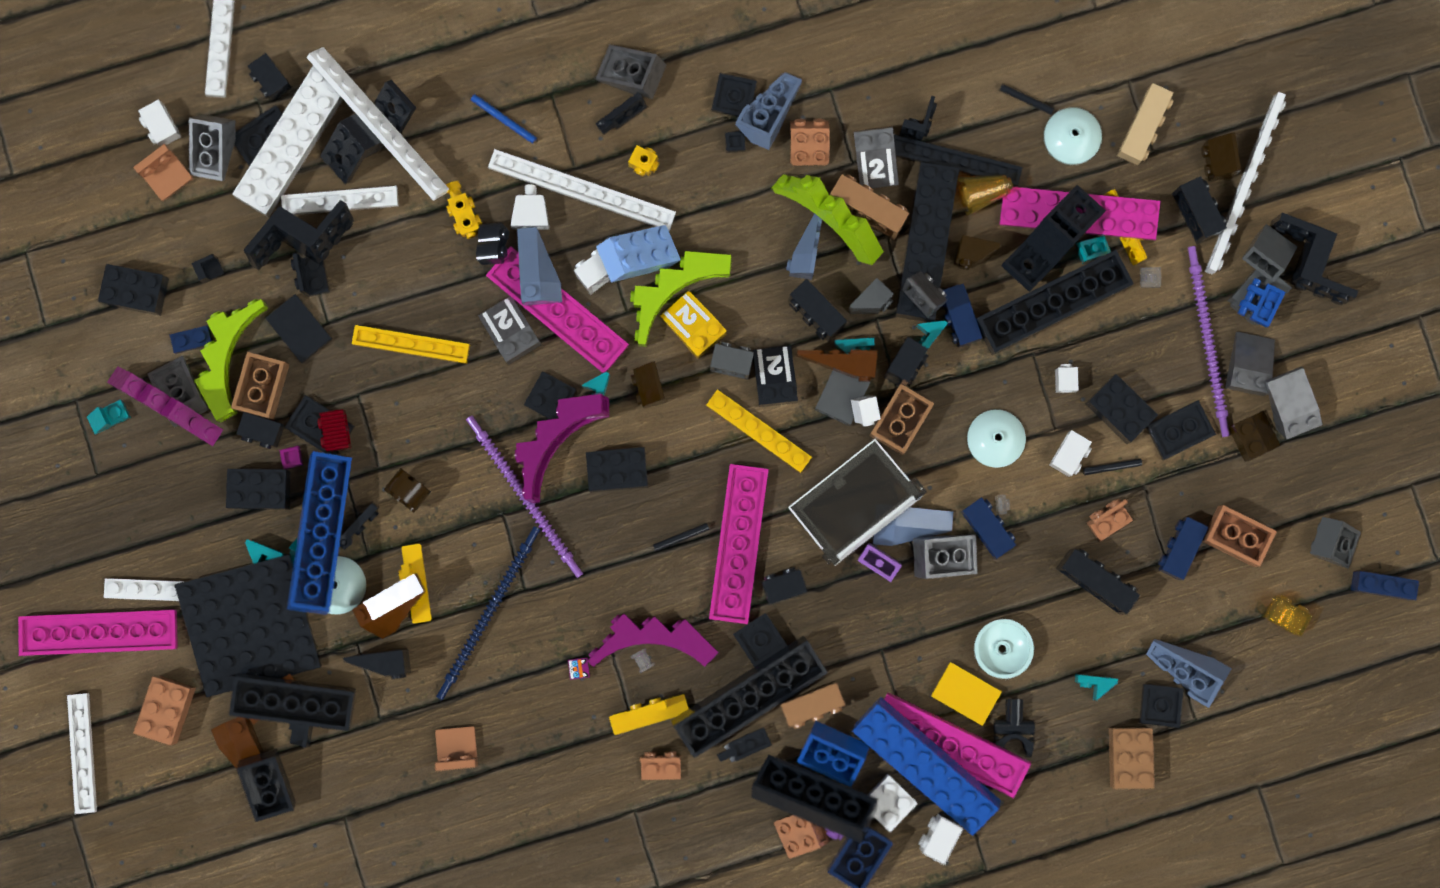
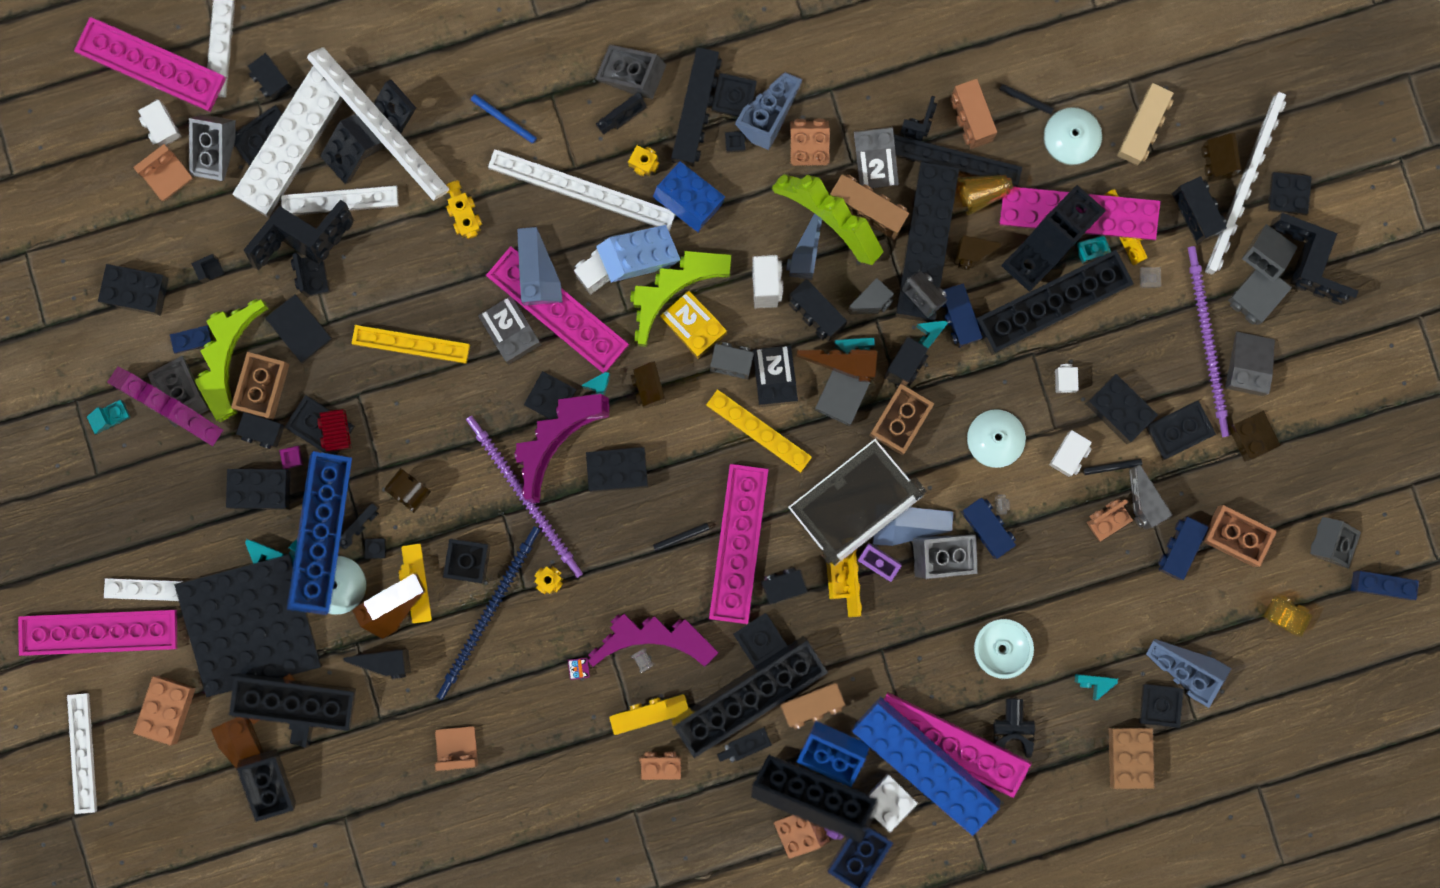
black brick [476,222,509,265] -> none
white torso [511,184,549,229] -> none
white brick [851,395,880,426] -> none
white brick [919,814,963,865] -> none
yellow tile [931,662,1002,726] -> none
black brick [1056,548,1141,615] -> none
blue plate [1237,278,1286,328] -> none
flat silver slope [1265,366,1322,439] -> none
none -> dark pink plate [74,17,226,112]
none -> black plate [365,539,386,559]
none -> black brick [443,539,491,584]
none -> yellow brick [534,566,563,594]
none -> blue brick [653,161,725,232]
none -> black brick [672,47,722,167]
none -> white brick [752,256,783,308]
none -> yellow bracket [826,538,862,617]
none -> nougat brick [950,79,997,149]
none -> flat silver slope [1129,465,1172,529]
none -> black plate [1268,172,1312,216]

